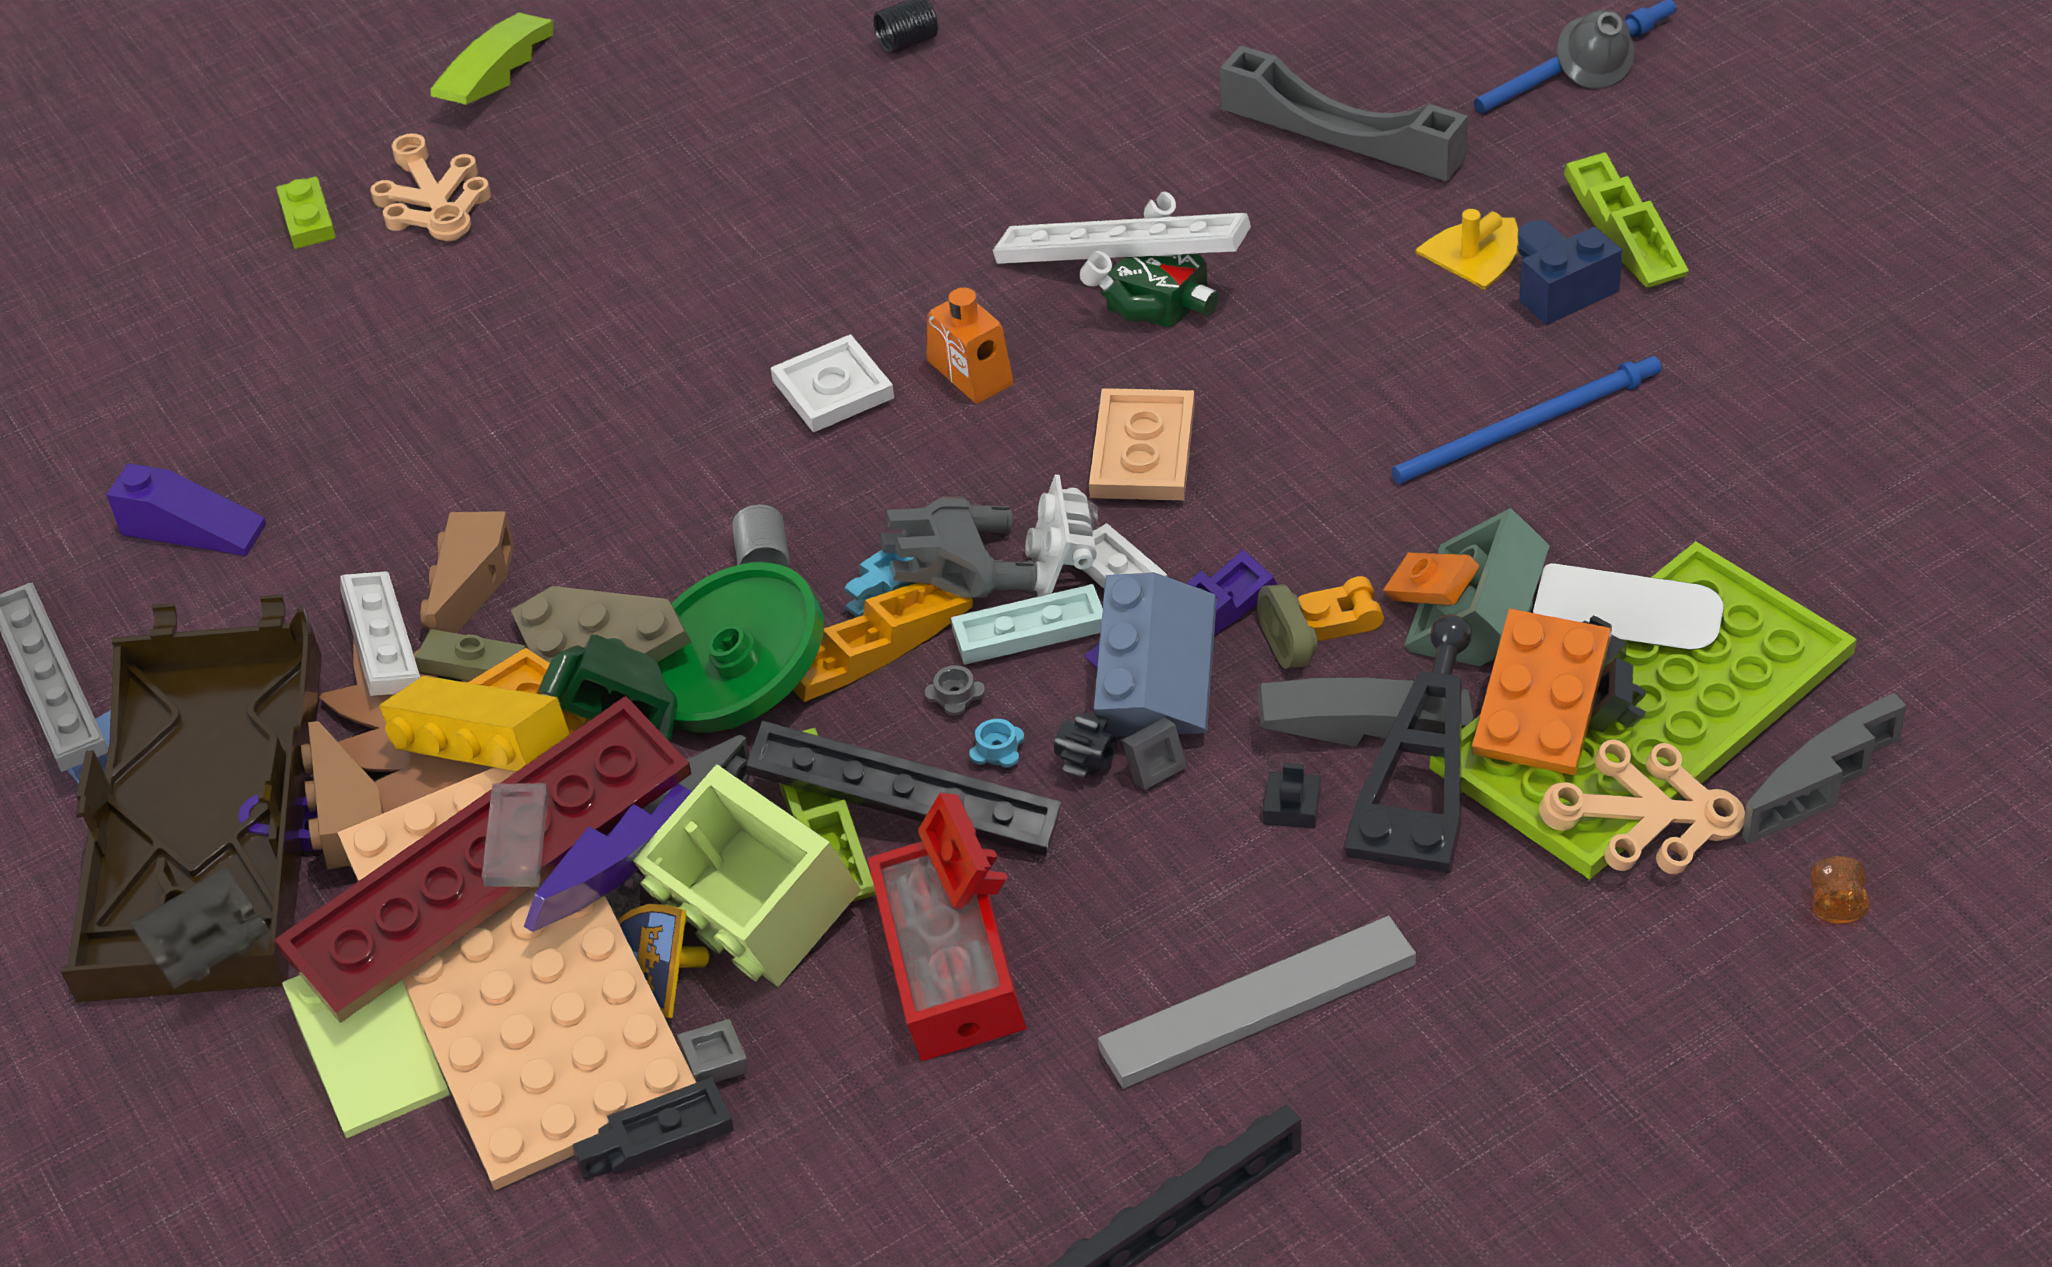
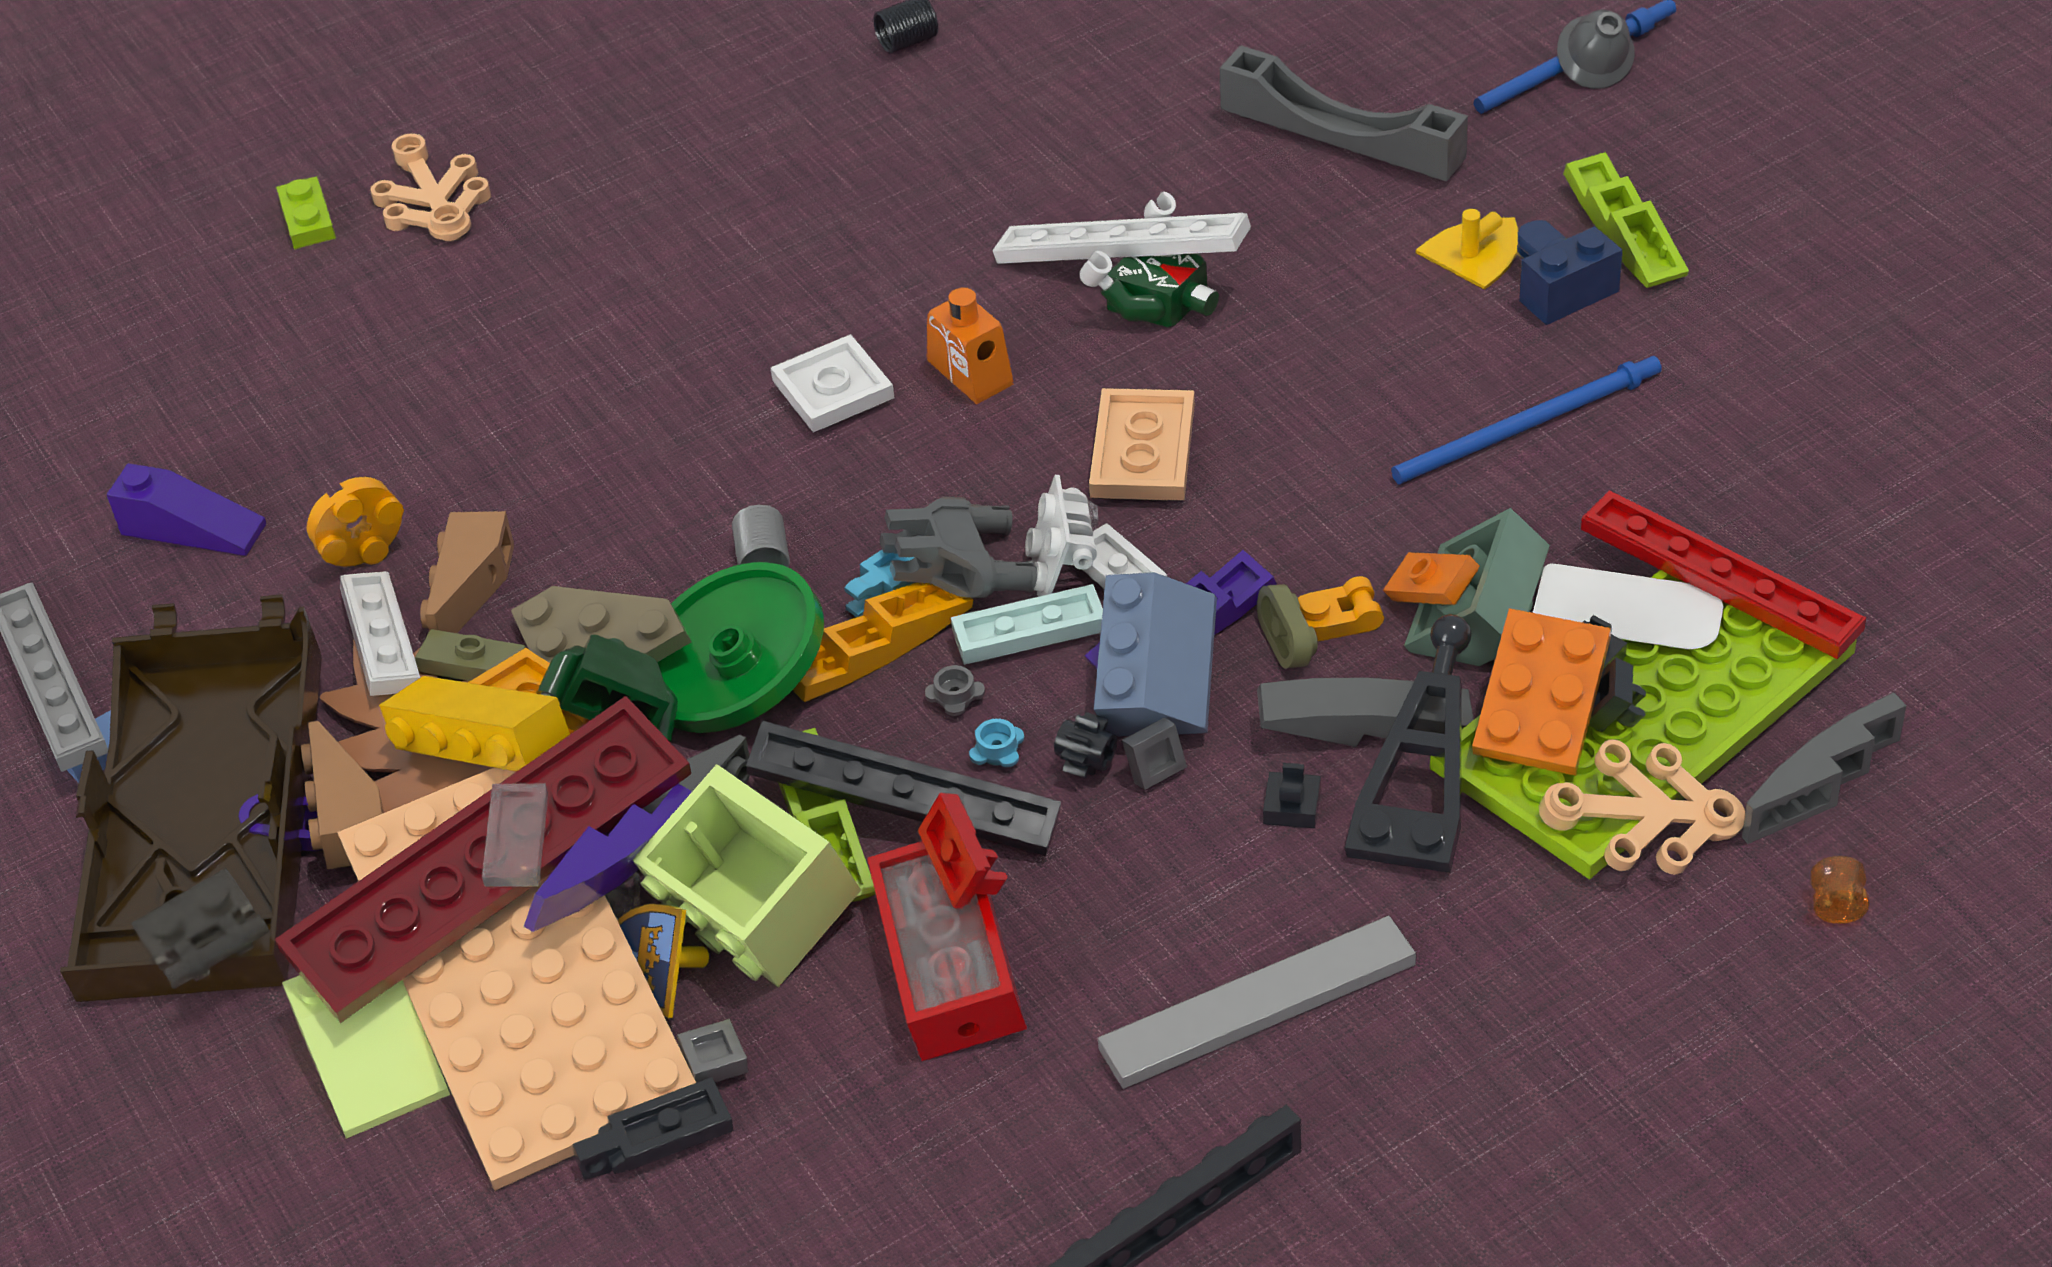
lime slope [431,13,553,104] -> none
none -> light orange plate [307,477,404,567]
none -> red tile [1581,490,1867,659]

